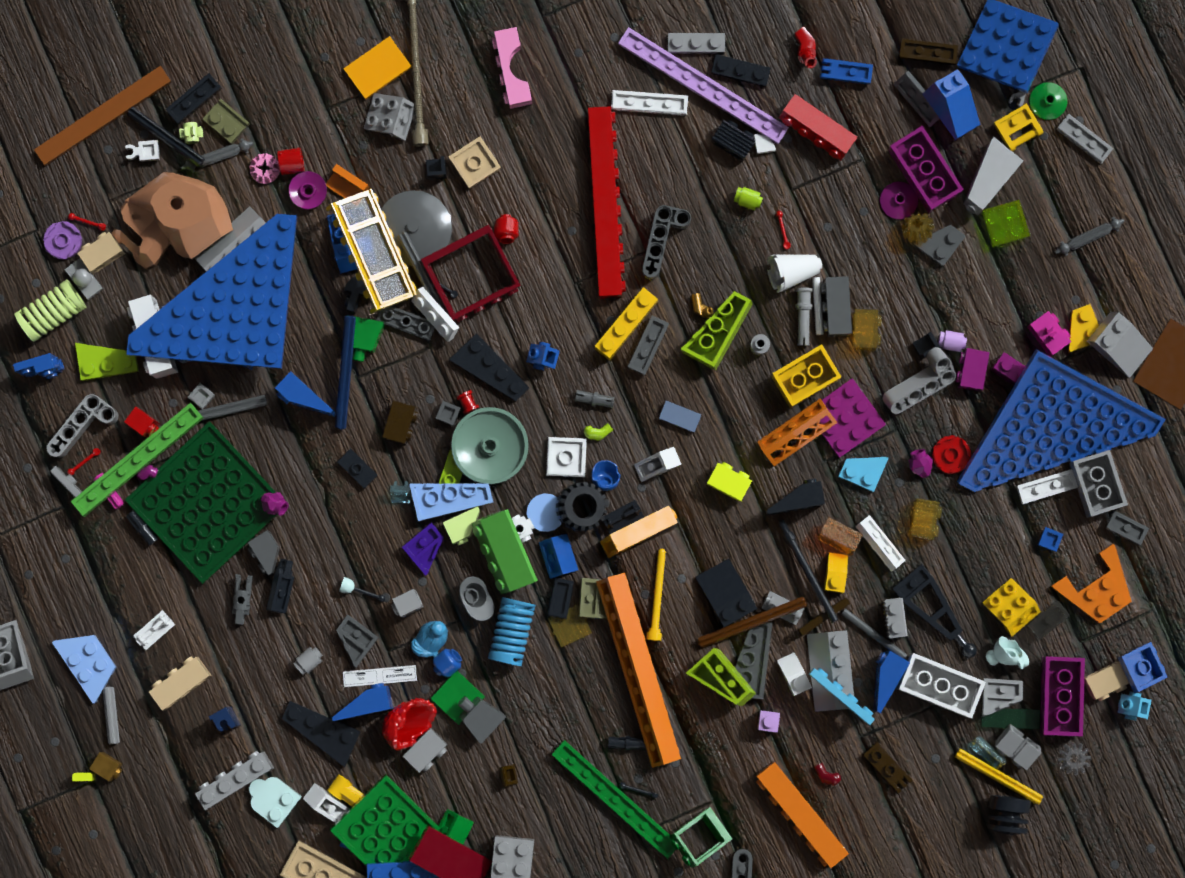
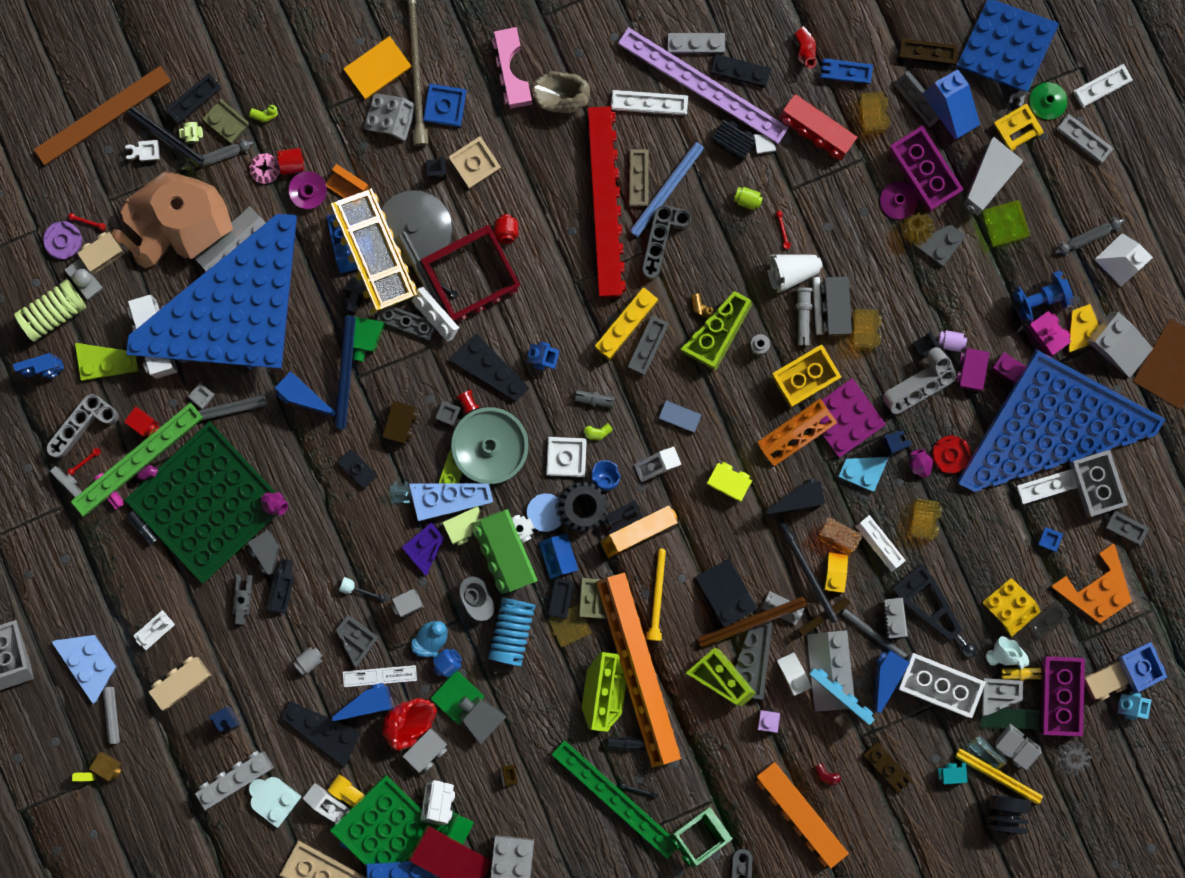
none -> lime arm [249,105,278,123]
none -> white brick [420,780,455,825]
none -> blue tile [423,84,467,128]
none -> dark tan hair [532,71,590,113]
none -> lime wedge [582,652,626,732]
none -> dark tan tile [629,149,649,207]
none -> medium blue axle [630,142,704,237]
none -> clear yellow brick [859,92,890,135]
none -> dark blue hinge [881,431,912,456]
none -> teal brick [937,762,967,784]
none -> yellow pin [1001,667,1042,681]
none -> blue piece [1012,270,1074,323]
none -> white tile [1073,64,1133,108]
none -> white slope [1094,233,1153,287]

